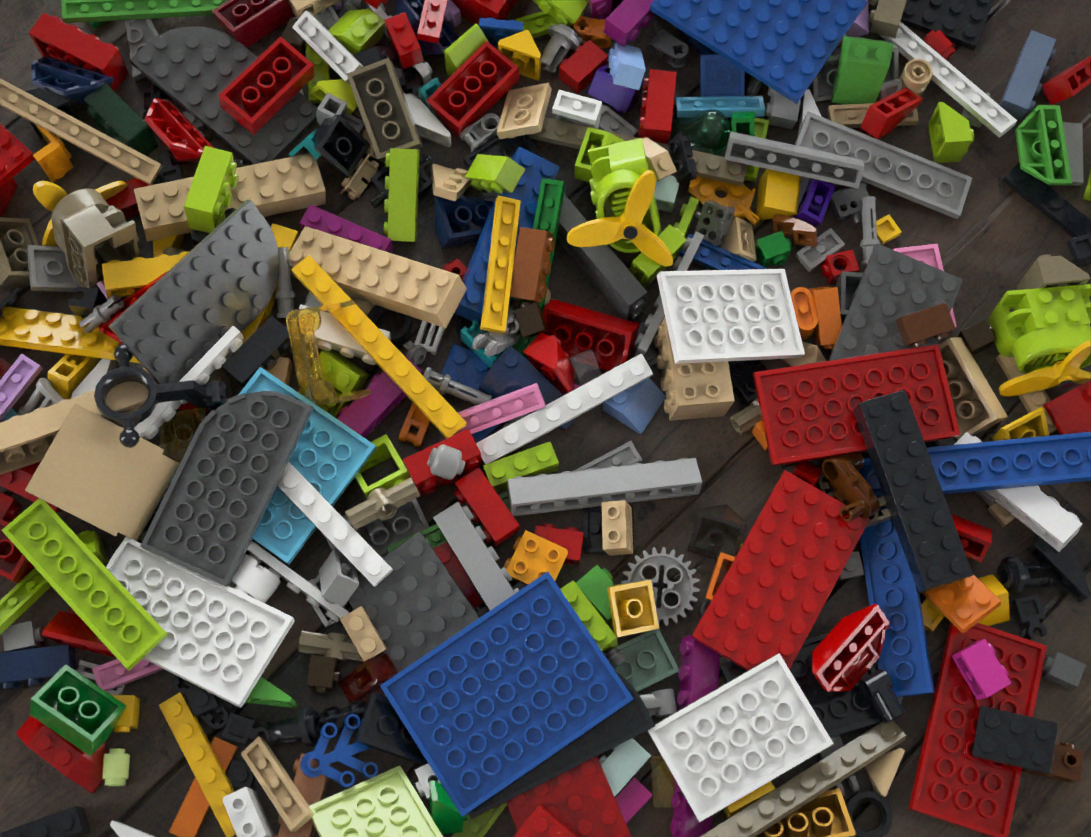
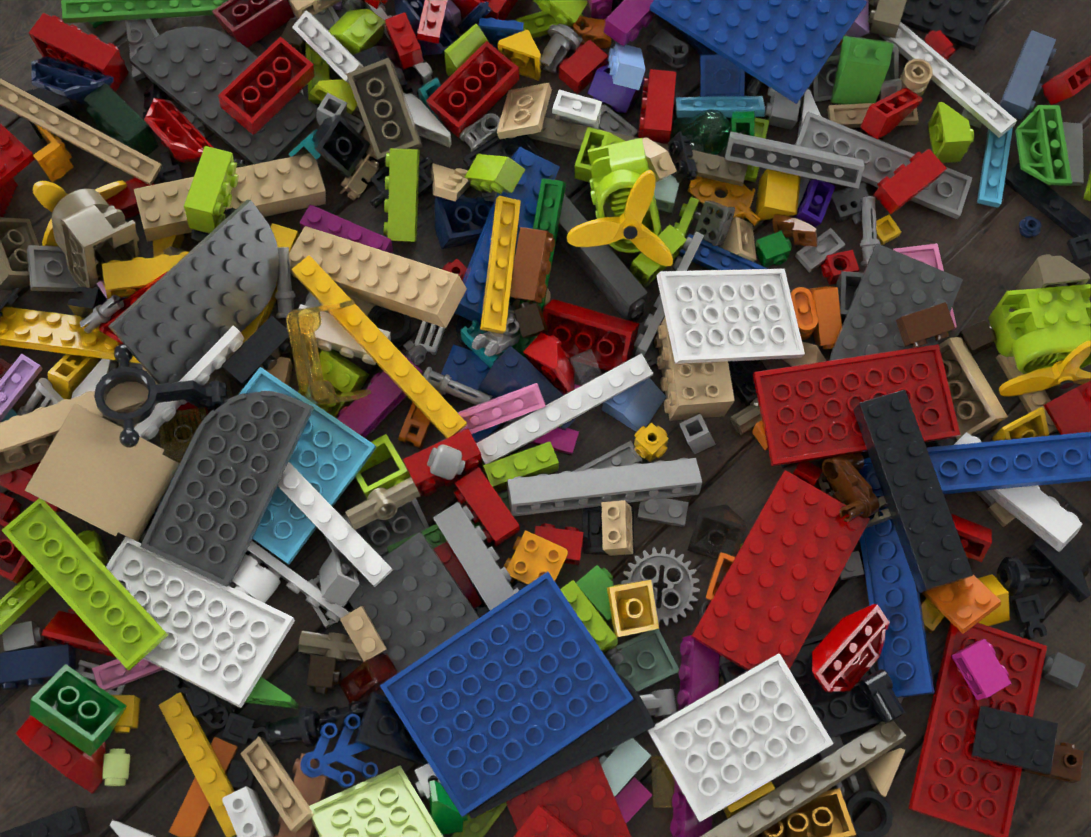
none -> dark blue axle [457,1,491,34]
none -> dark pink tile [530,428,579,455]
none -> yellow brick [634,423,669,463]
none -> light grey plate [637,498,689,527]
none -> light grey brick [679,414,716,454]
none -> red brick [873,149,947,214]
none -> medium azure plate [977,127,1013,208]
none -> dark blue plate [1019,216,1042,238]

